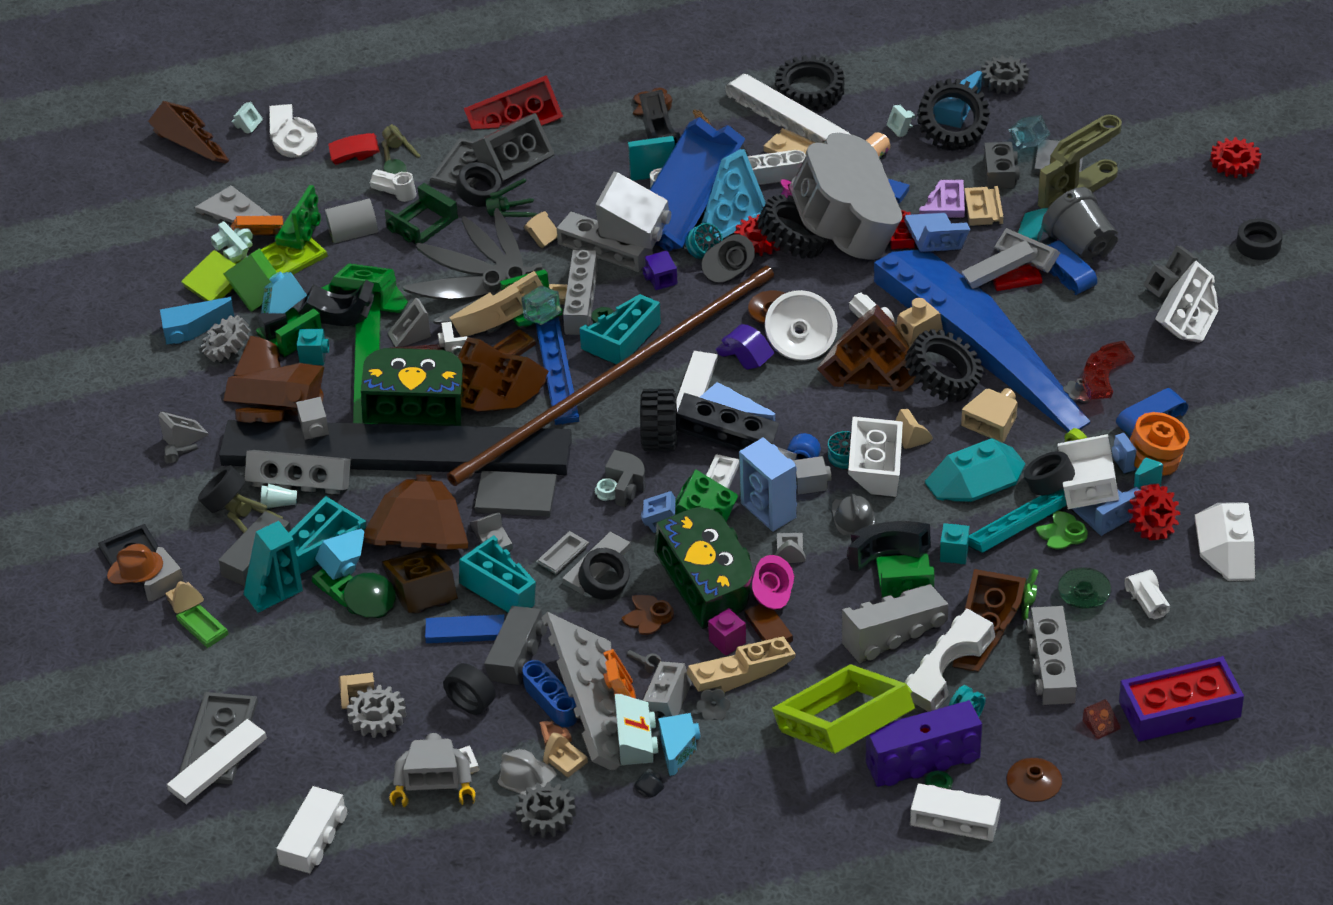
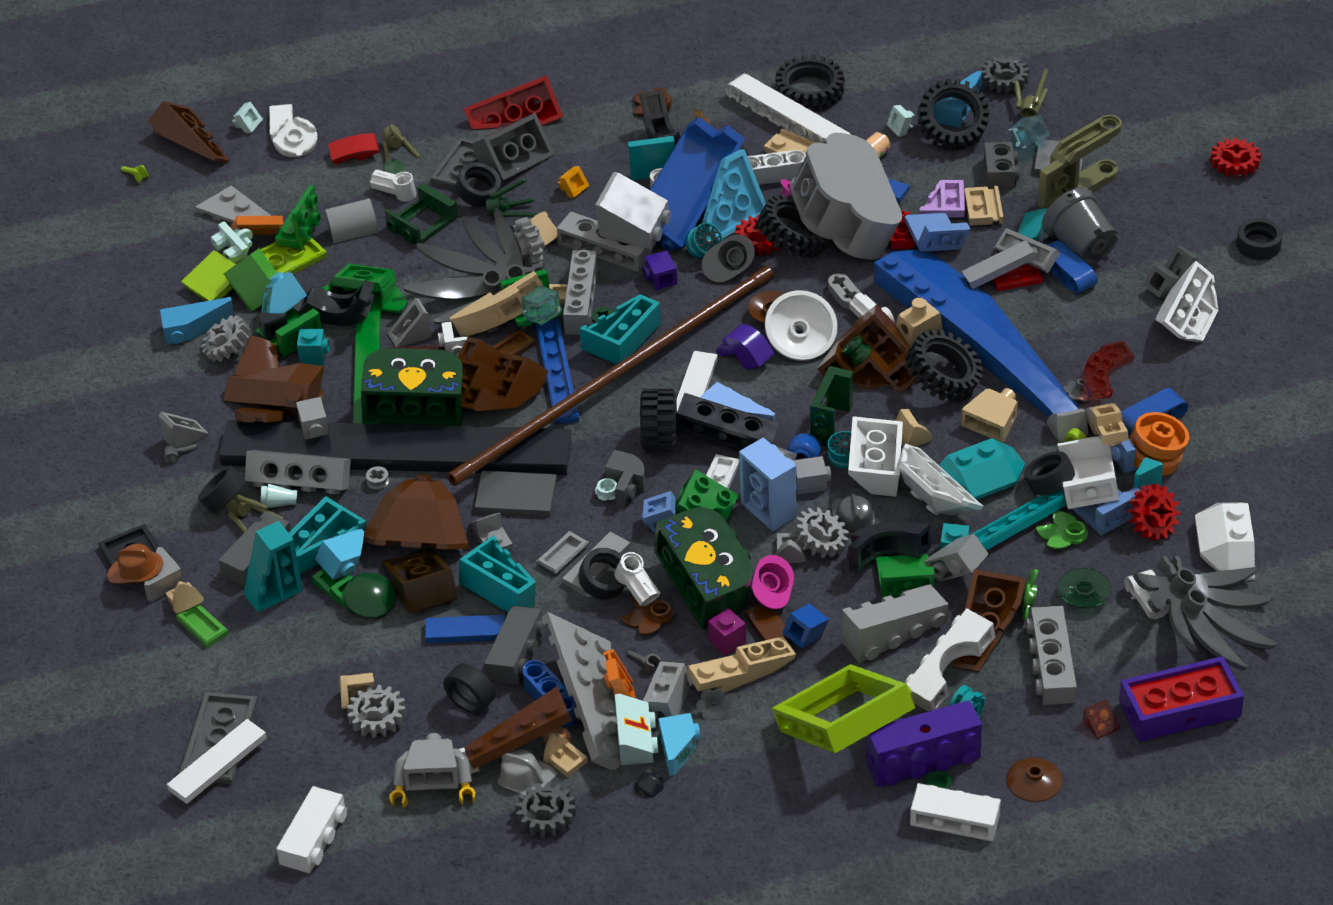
none -> lime hand [121,165,149,182]
none -> light grey bush [366,466,389,490]
none -> reddish brown wing [464,687,572,769]
none -> light grey gear [513,217,545,267]
none -> light orange tile [558,166,589,198]
none -> white piece [615,552,660,606]
none -> blue brick [782,604,829,649]
none -> light grey gear [793,507,849,558]
none -> dark green panel [810,366,853,444]
none -> light grey beam [828,274,860,309]
none -> dark green wheel [841,335,872,366]
none -> white wedge [899,444,984,516]
none -> light grey slope [924,534,988,582]
none -> olive plant [1015,69,1048,119]
none -> light grey tile [1047,409,1088,443]
none -> tan slope [1085,403,1129,446]
none -> dark grey plant [1132,556,1277,671]

